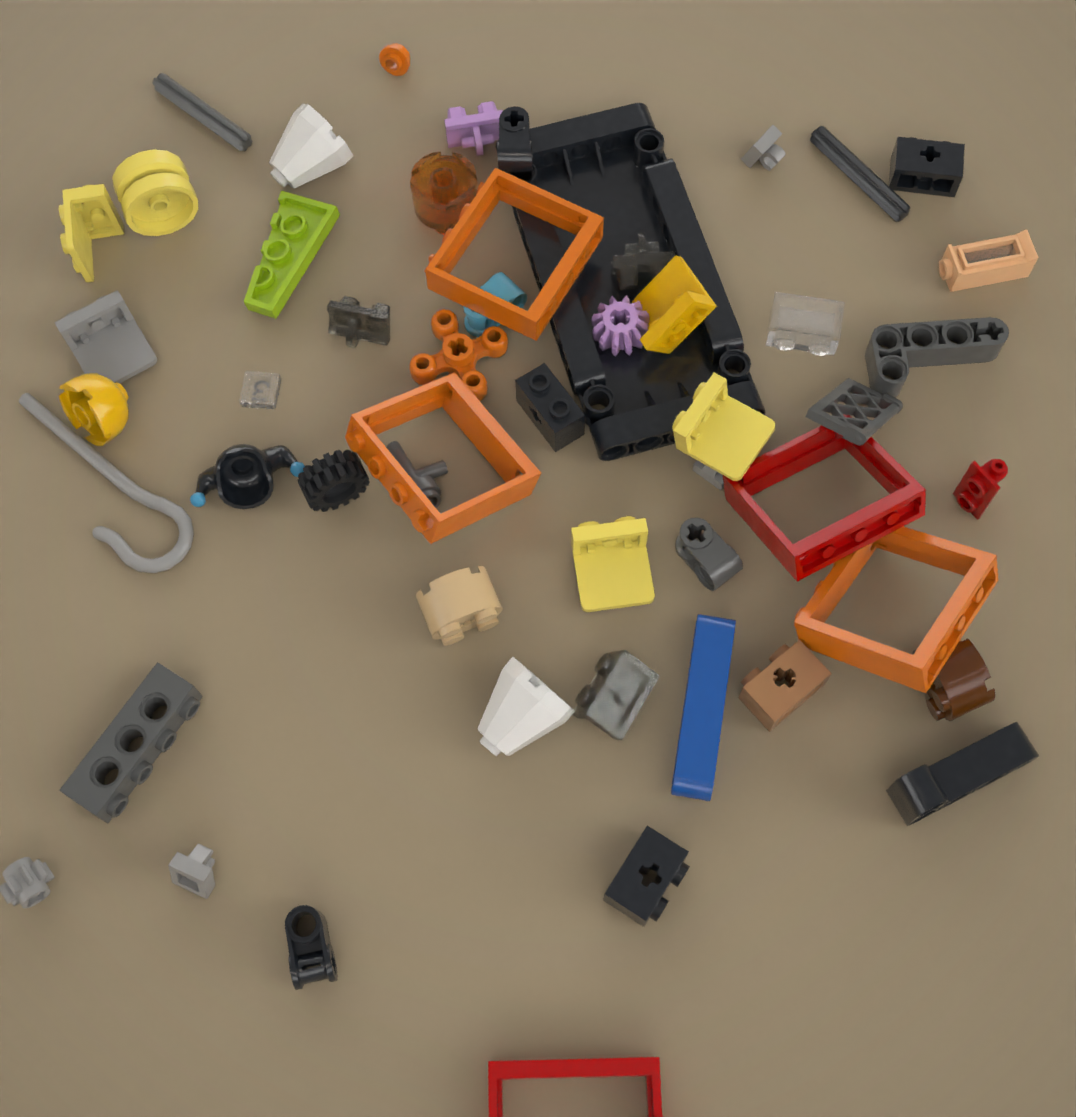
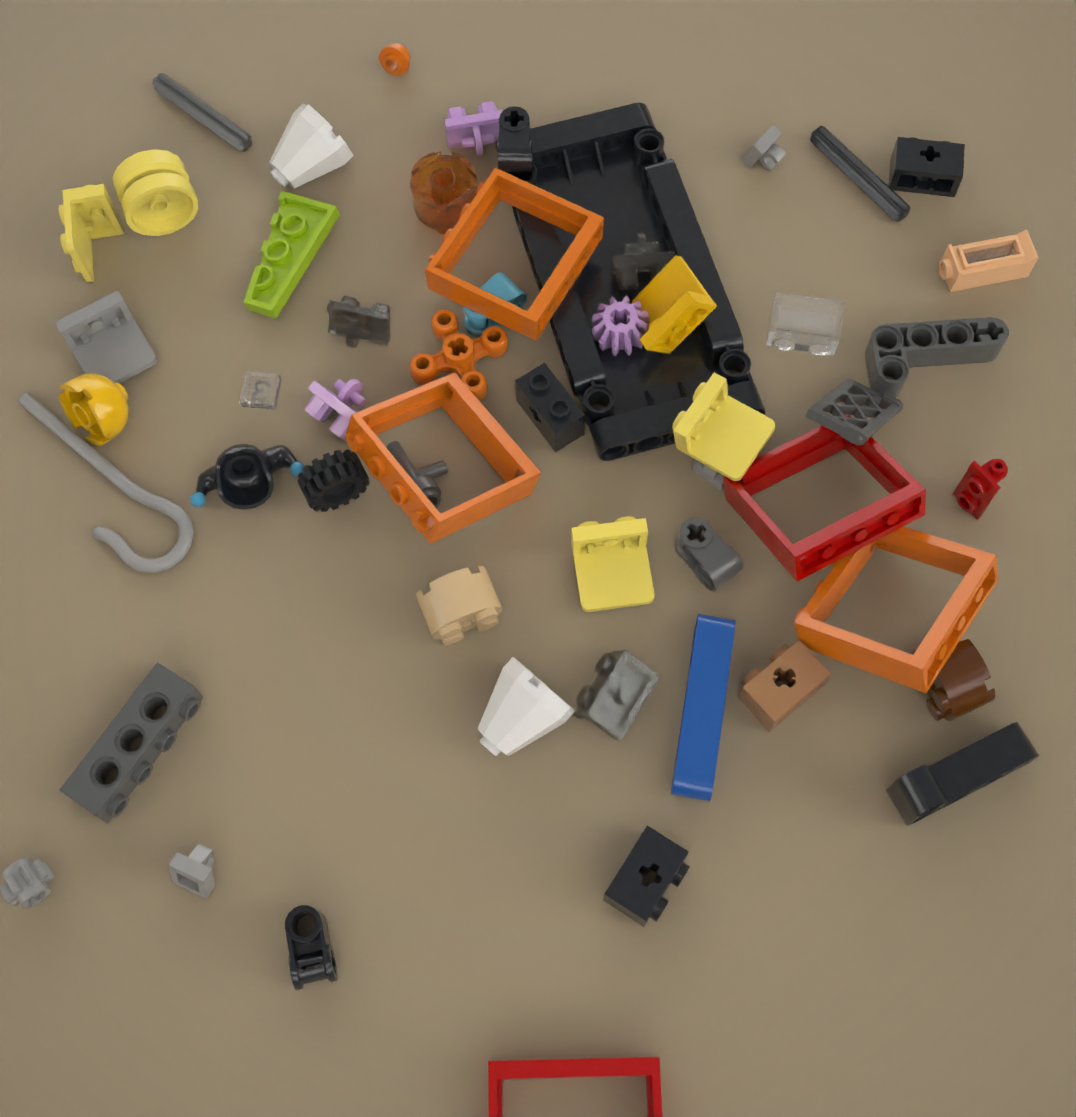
none -> lavender hips [305,379,367,442]

